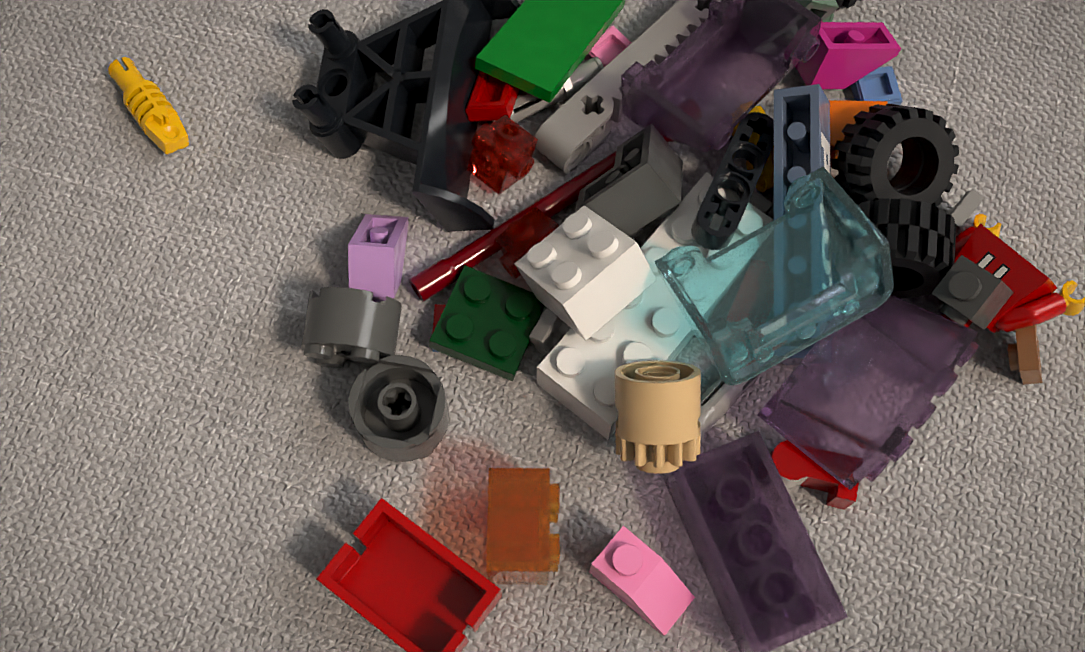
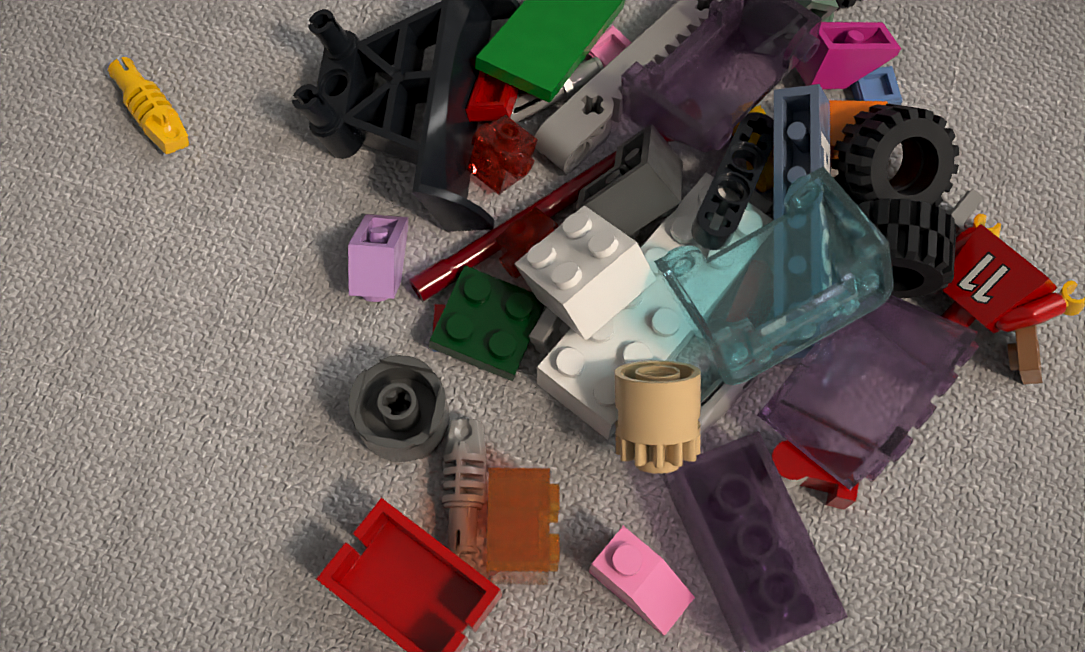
dark grey brick [301,287,402,370] -> none
dark grey brick [932,255,1014,330] -> none
none -> hinge [442,419,487,554]

